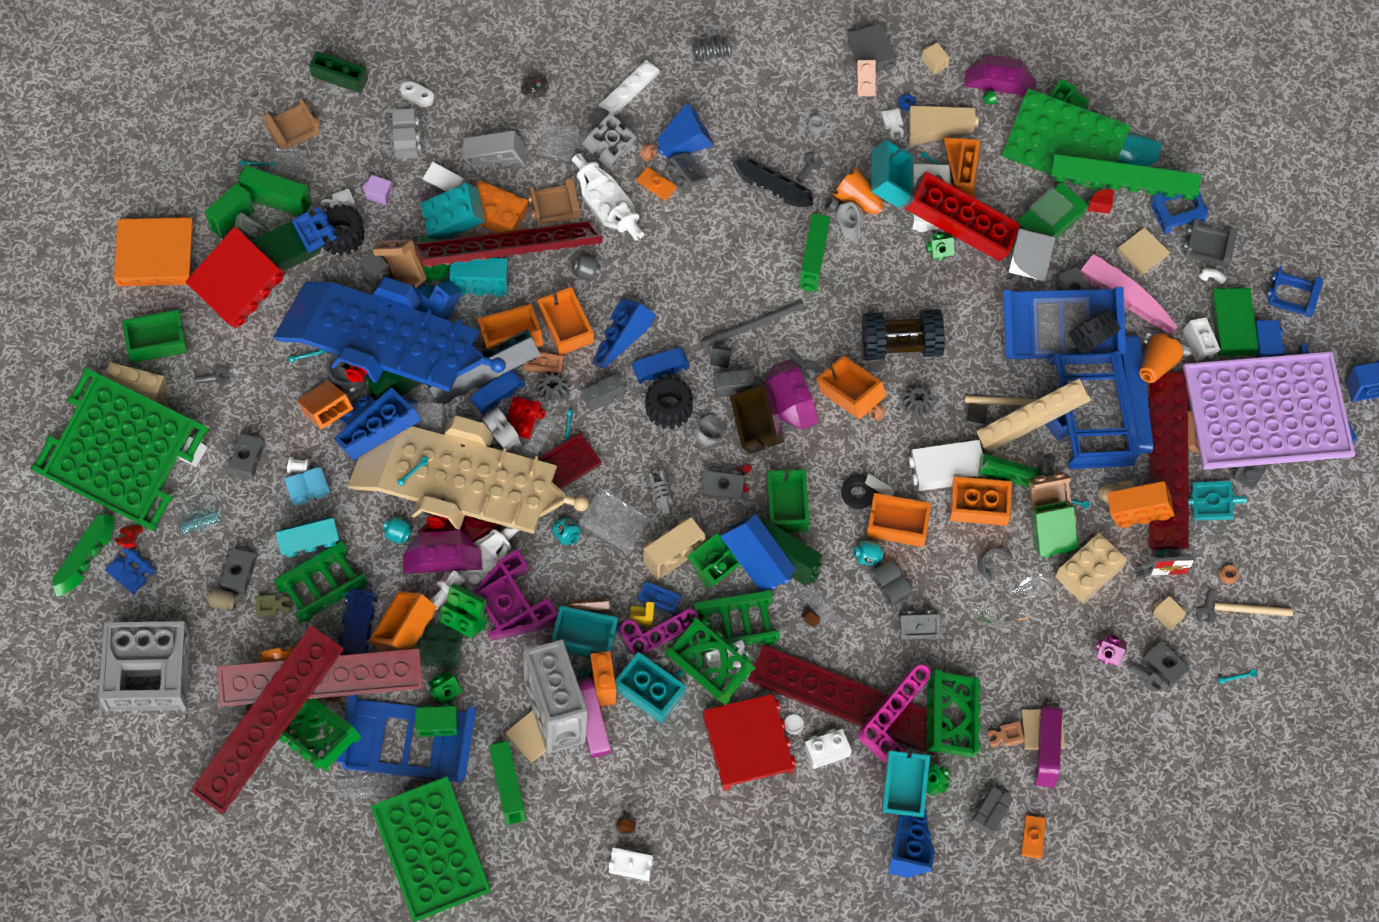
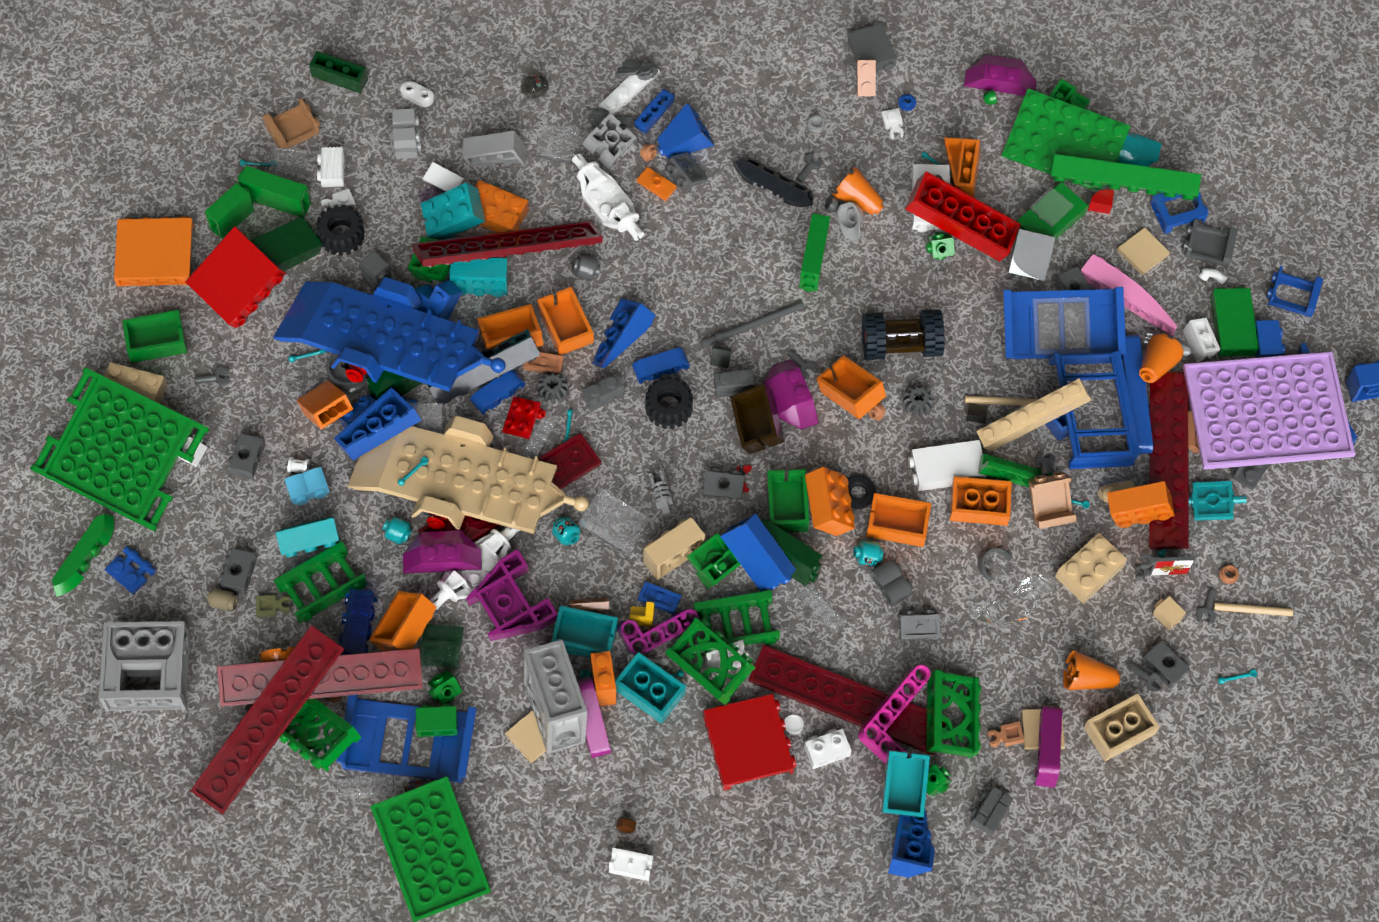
red piece [114,525,143,548] -> none
clear light blue pin [179,511,220,535] -> none
light grey slope [235,213,270,240] -> none
blue plate [292,207,337,253] -> none
lavender brick [363,175,393,205] -> none
medium nougat panel [372,239,427,289] -> none
green brick [439,583,488,638] -> none
light grey piece [482,407,521,453] -> none
green brick [488,740,526,825] -> none
medium nougat panel [527,178,580,226] -> none
dark grey piece [692,36,730,62] -> none
light grey piece [695,415,727,446] -> none
reddish brown tile [801,609,820,628] -> none
white sticker [865,474,894,496] -> none
teal piece [871,139,914,208] -> none
tan slope [909,106,979,146] -> none
tan brick [921,43,950,75] -> none
orange plate [1021,815,1046,859] -> none
brick [1030,500,1078,558] -> none
black tyre [1069,309,1121,353] -> none
brick [1095,634,1127,666] -> none
none -> white brick [317,147,345,187]
none -> dark grey piece [616,58,658,80]
none -> blue piece [634,89,675,134]
none -> orange brick [805,467,855,536]
none -> orange cone [1063,651,1121,690]
none -> tan brick [1084,694,1159,762]

